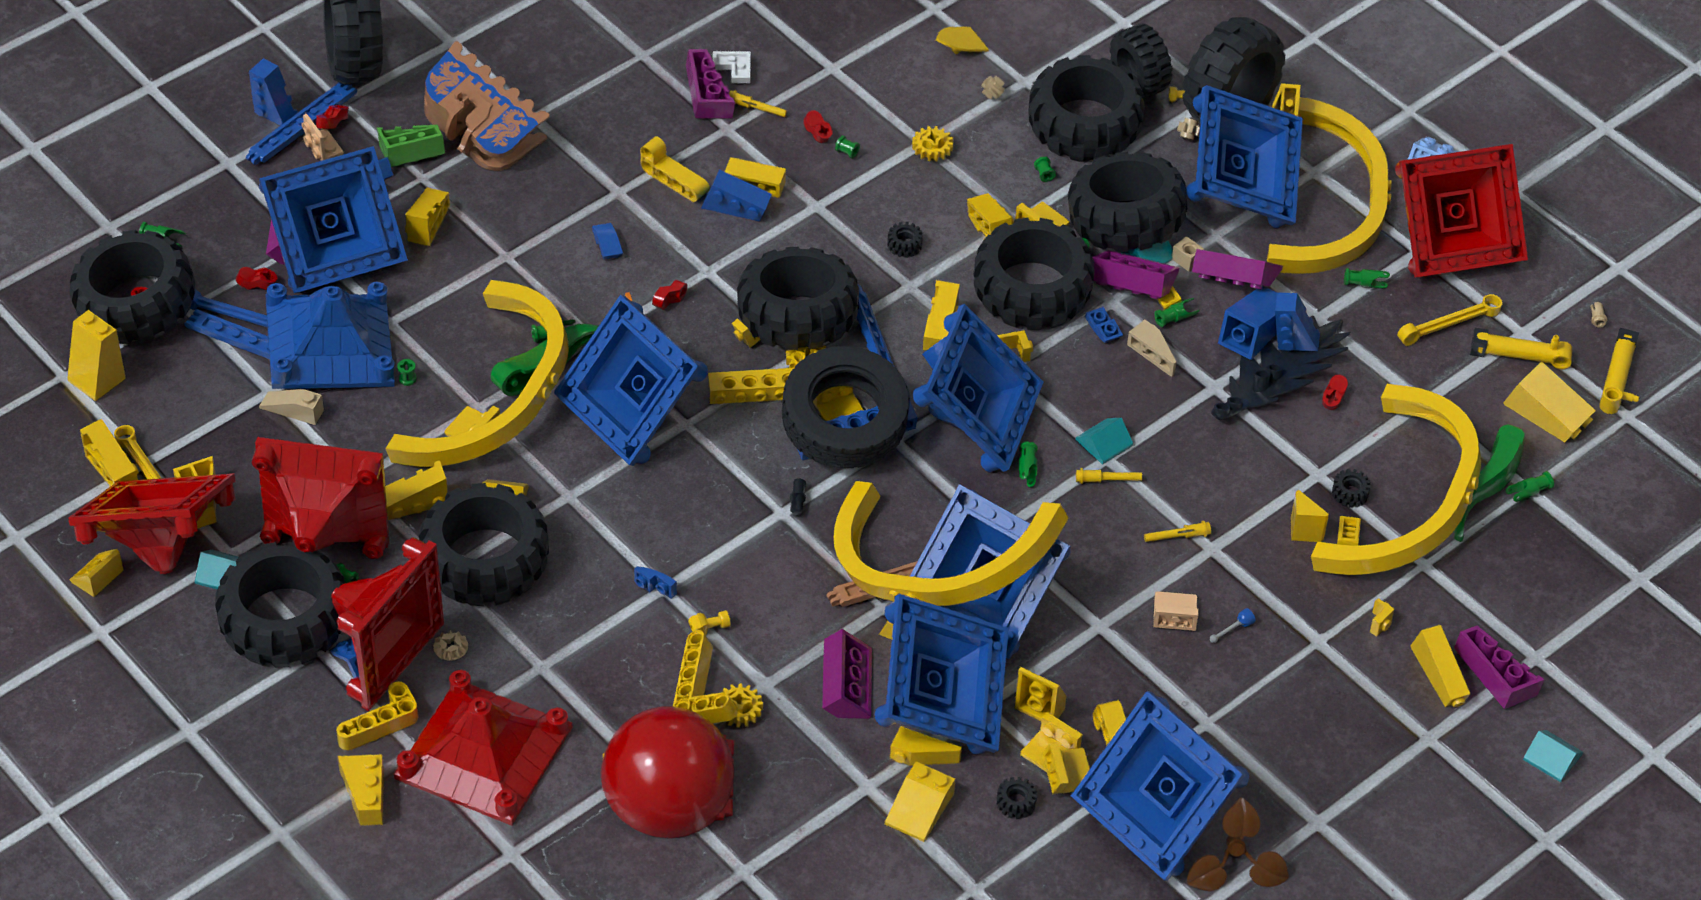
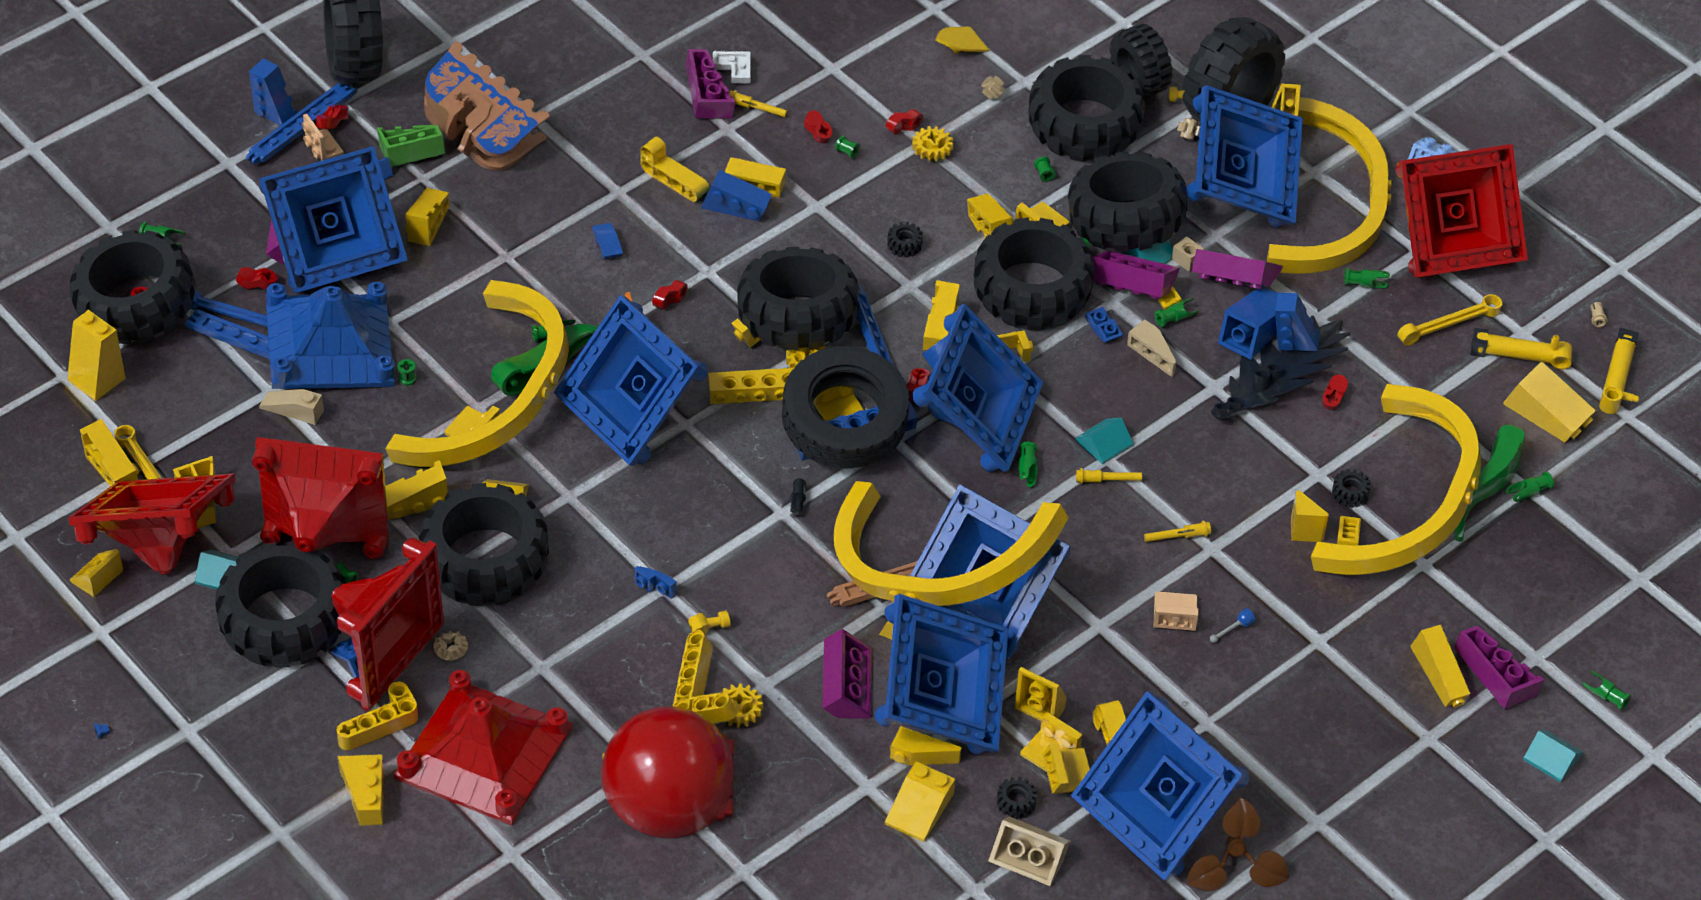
yellow bracket [1370,598,1394,637] -> none
none -> blue piece [94,723,109,739]
none -> red piece [885,109,923,134]
none -> red piece [907,368,930,402]
none -> tan slope [989,817,1070,886]
none -> green piece [1582,670,1632,711]

